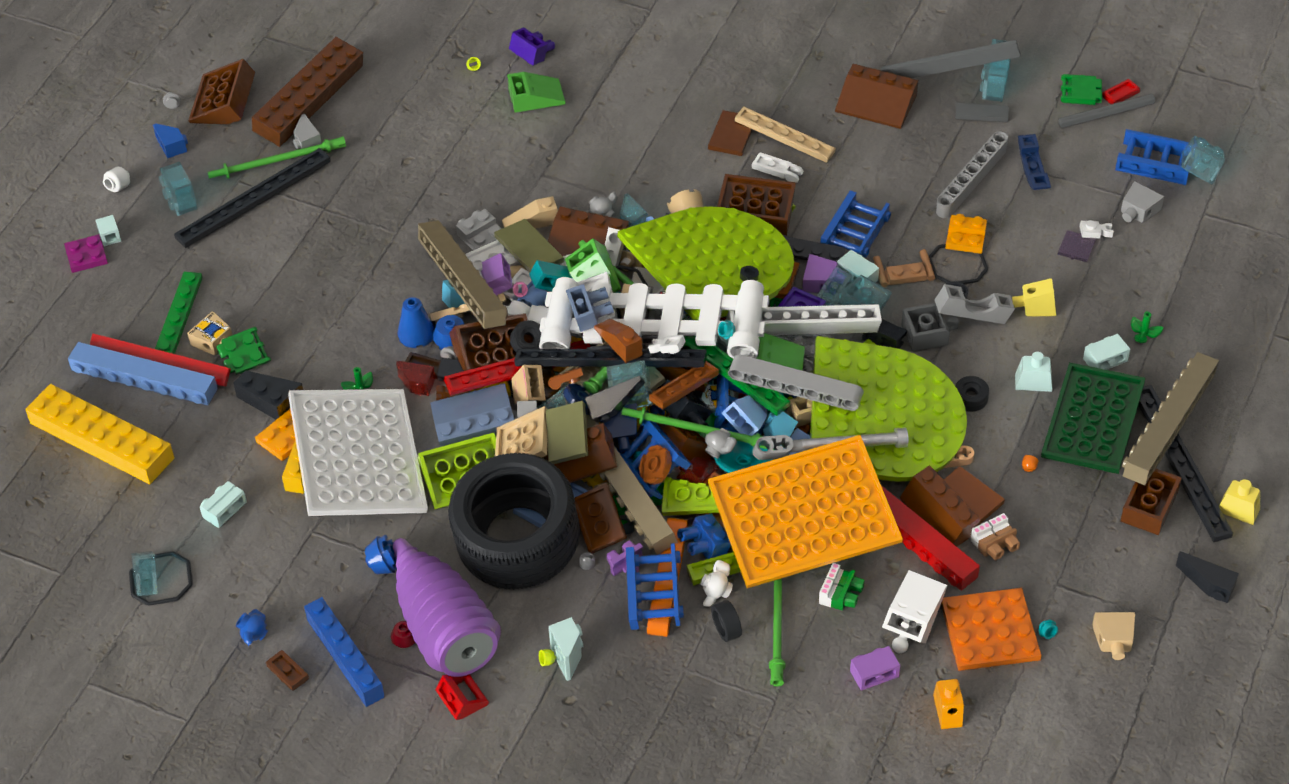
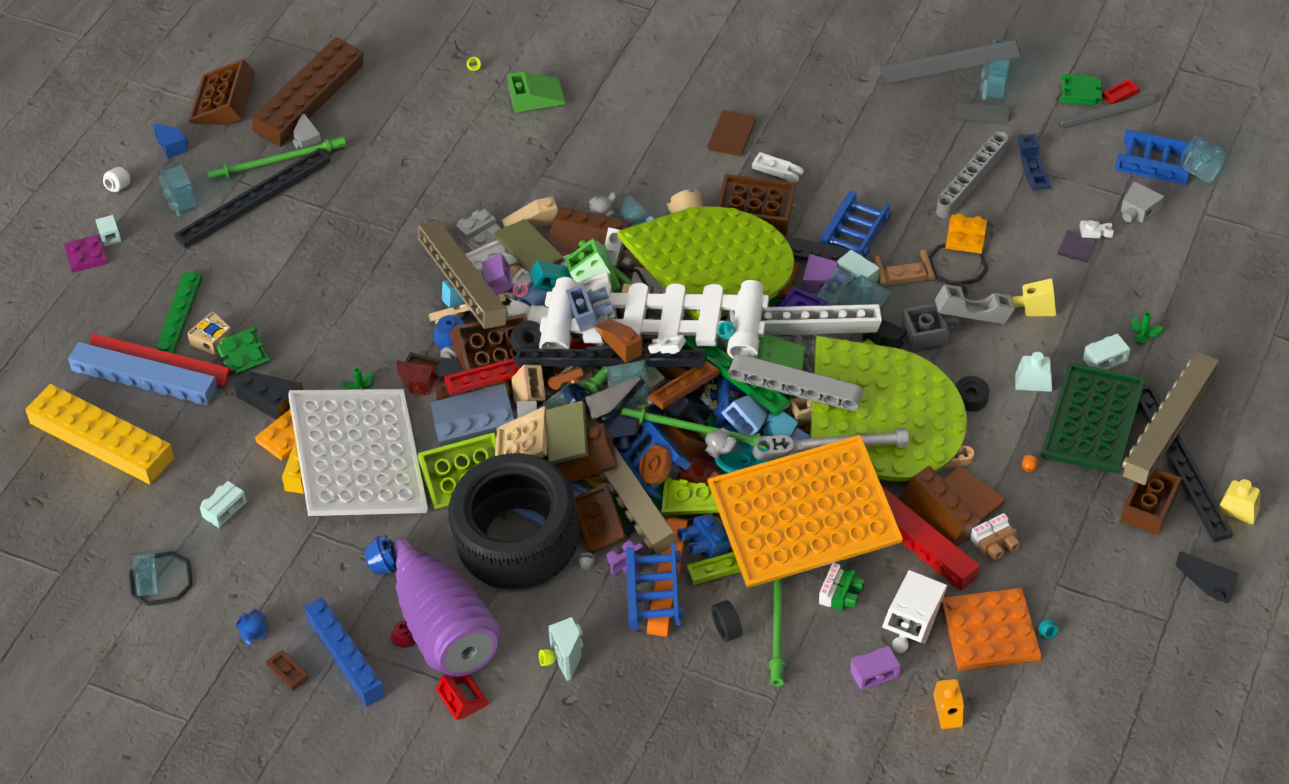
light grey plate [163,92,180,109] -> none
blue cone [397,297,434,348] -> none
dark purple brick [509,27,555,65] -> none
white piece [701,560,733,607] -> none
tan tile [735,107,836,163] -> none
black tile [740,266,759,281] -> none
reddish brown slope [835,64,919,129] -> none
tan torso [1092,612,1135,660] -> none

